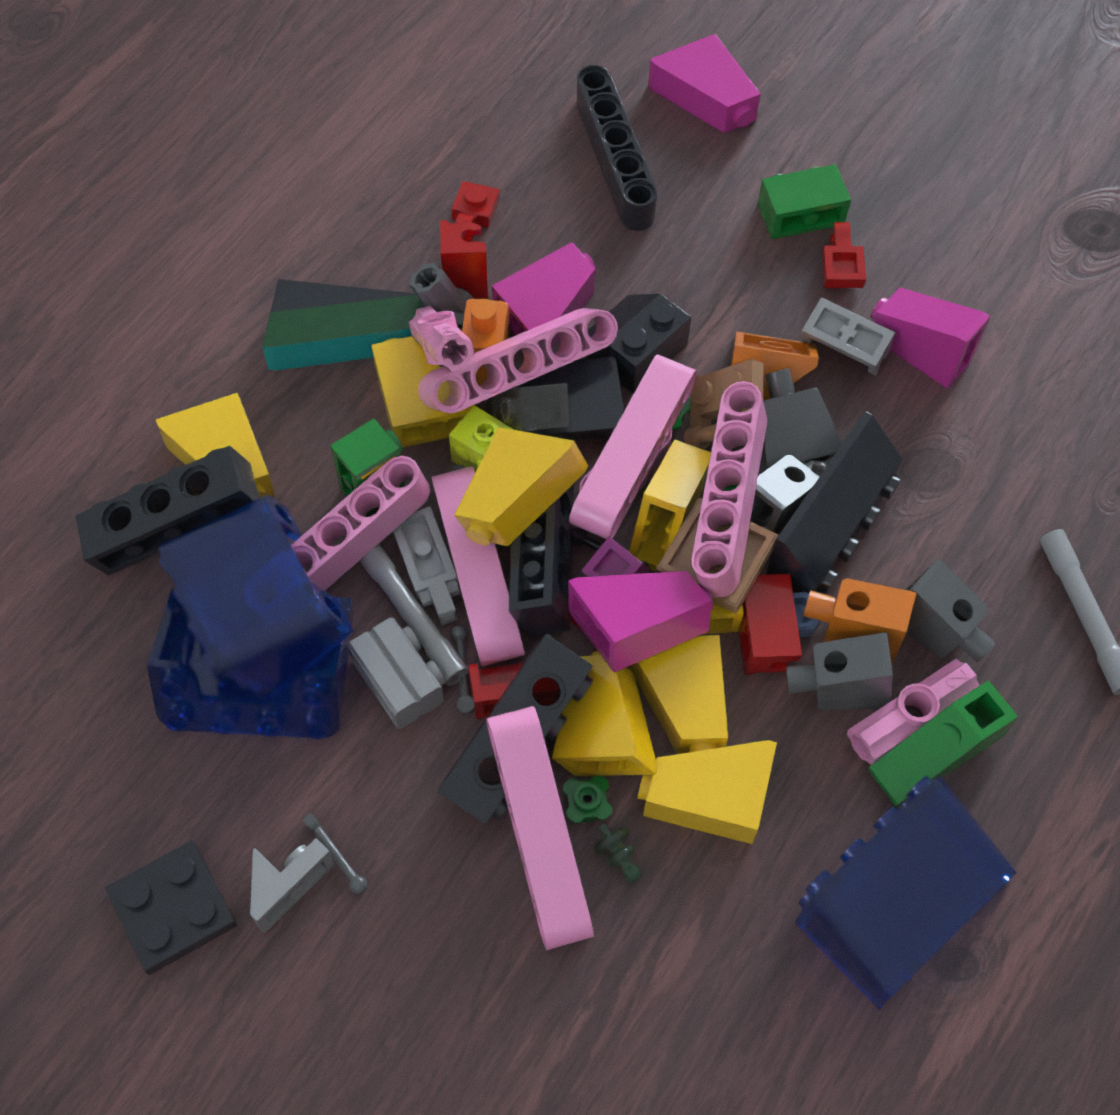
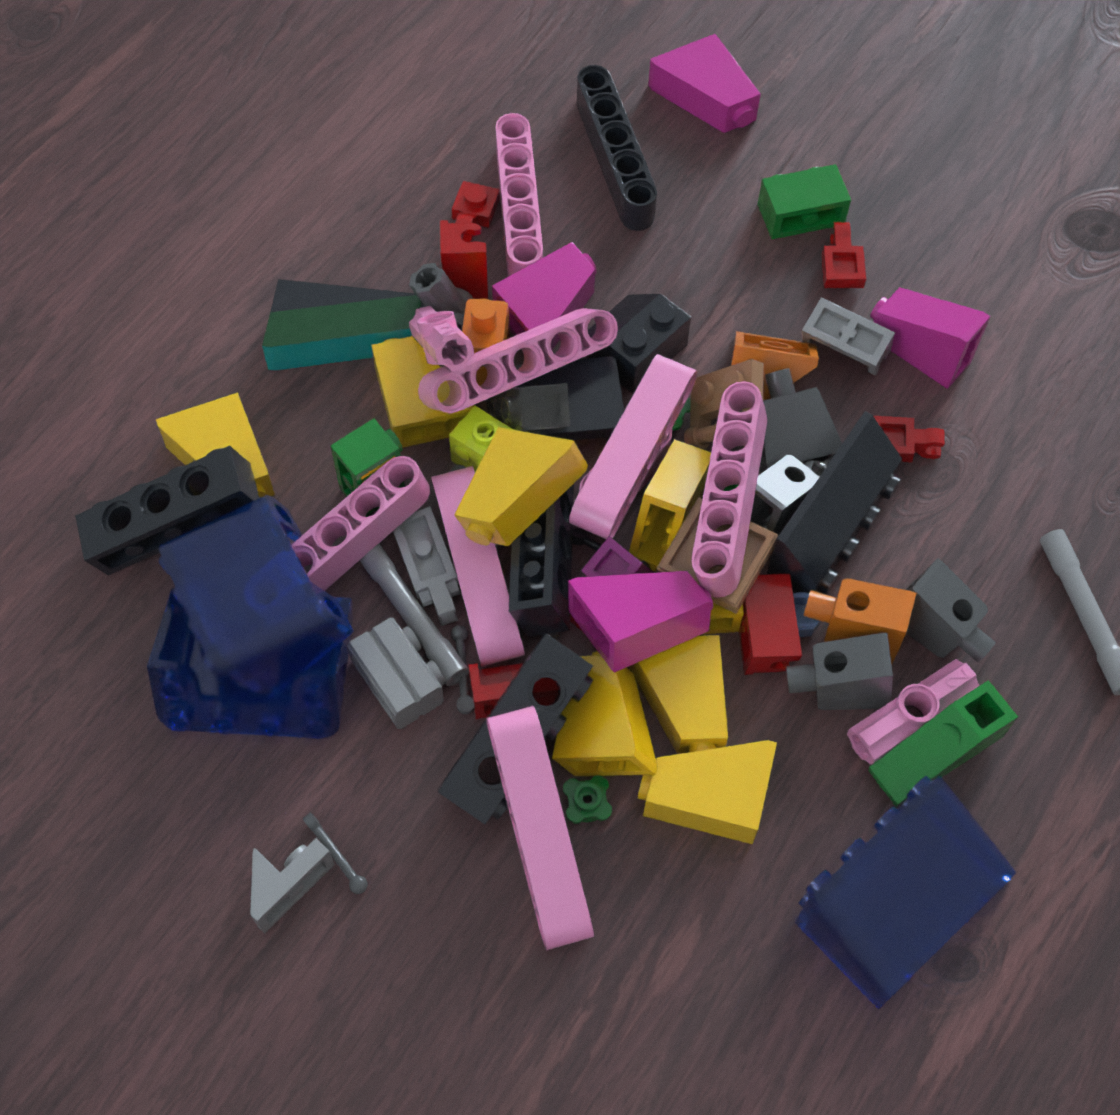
black plate [105,840,237,975] -> none
clear green hair [594,823,641,882] -> none
none -> bright pink beam [496,113,543,277]
none -> red plate [874,416,945,462]

